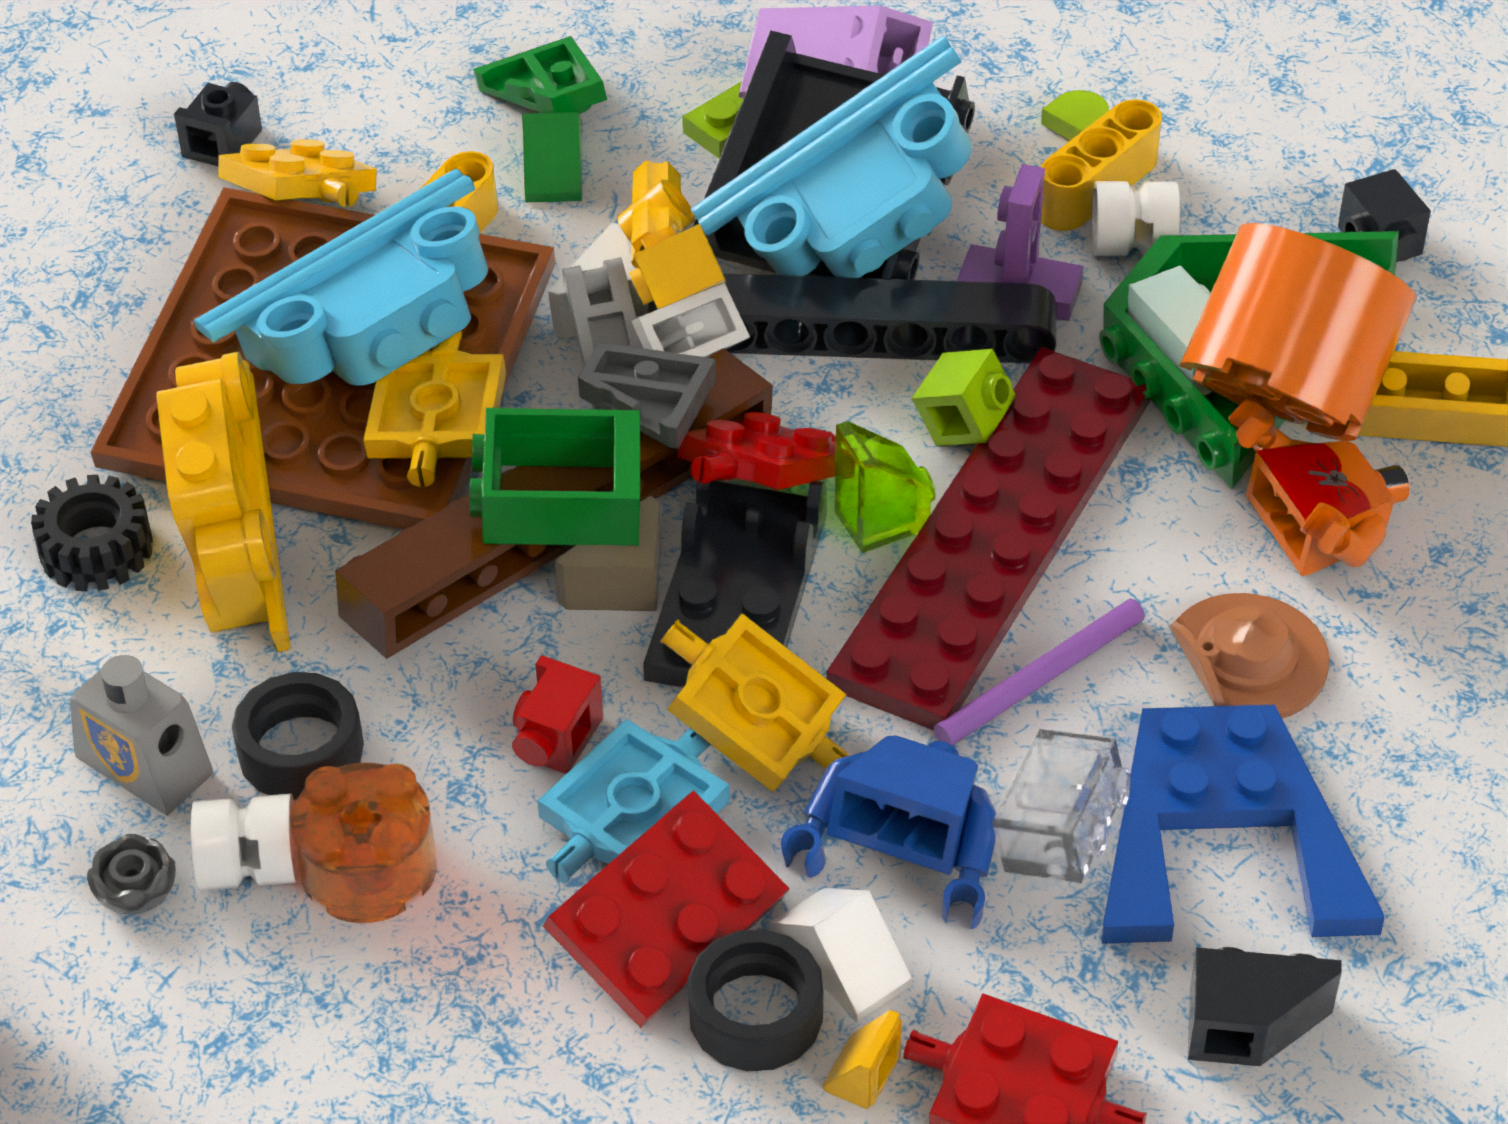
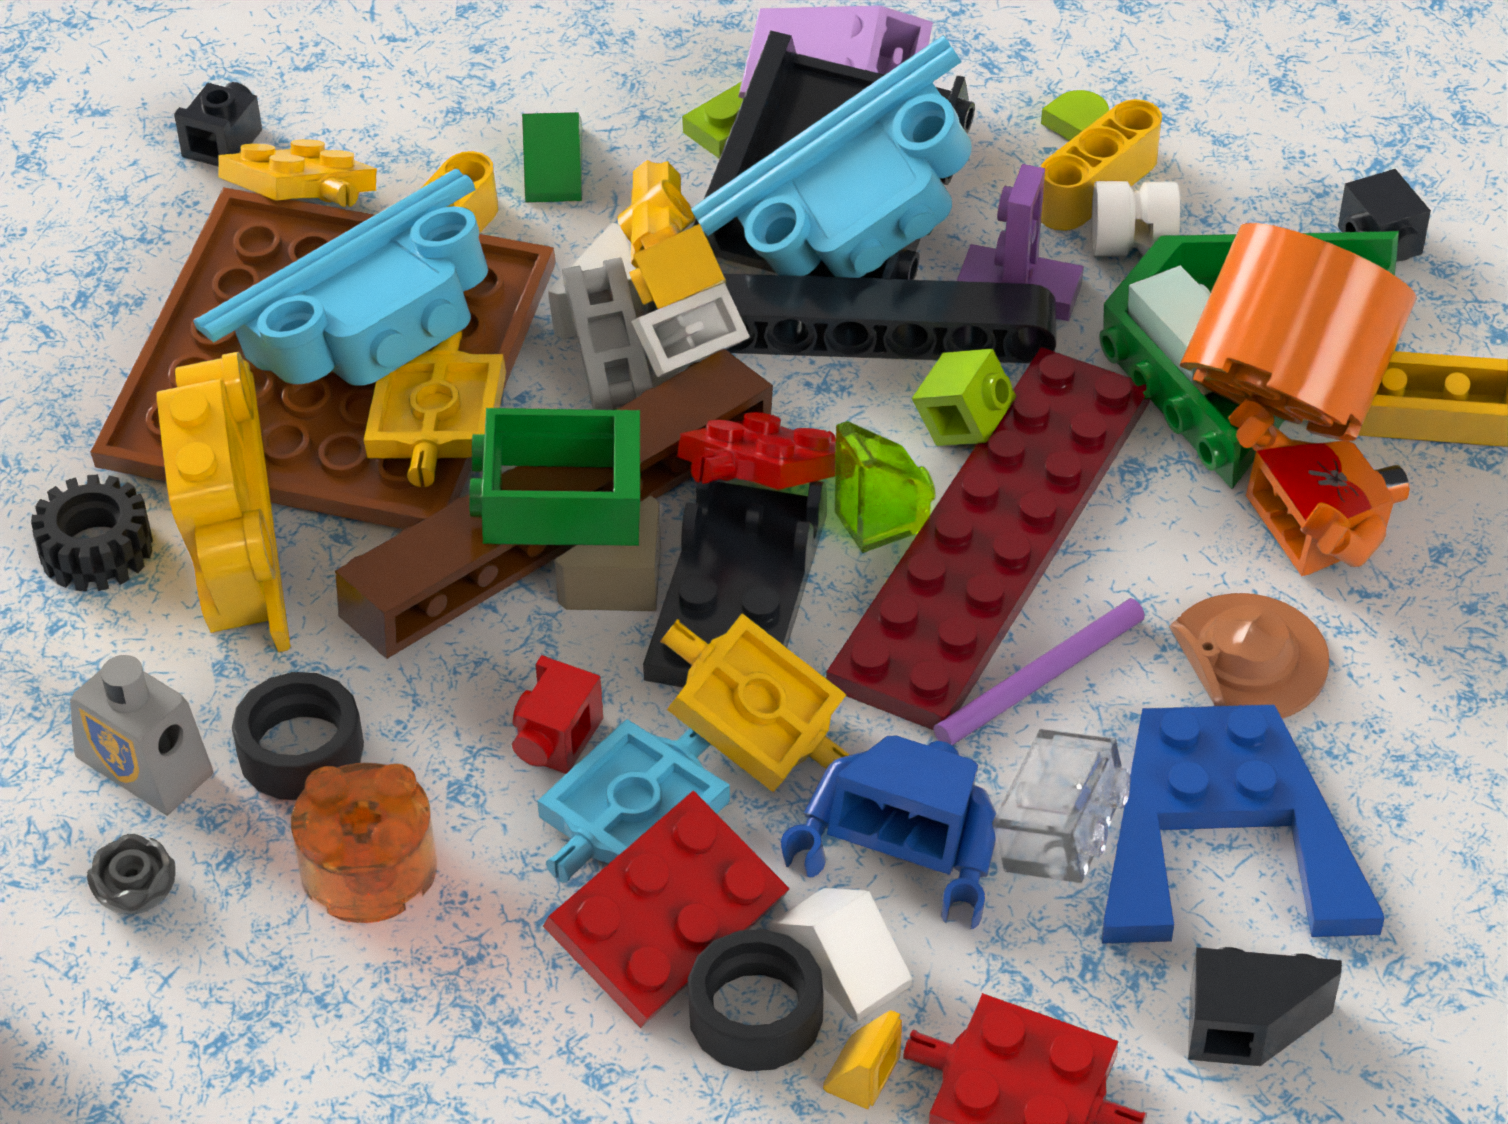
white wheel [191,794,299,890] -> none
green wing [473,36,607,114] -> none
dark grey wing [577,342,717,449] -> none

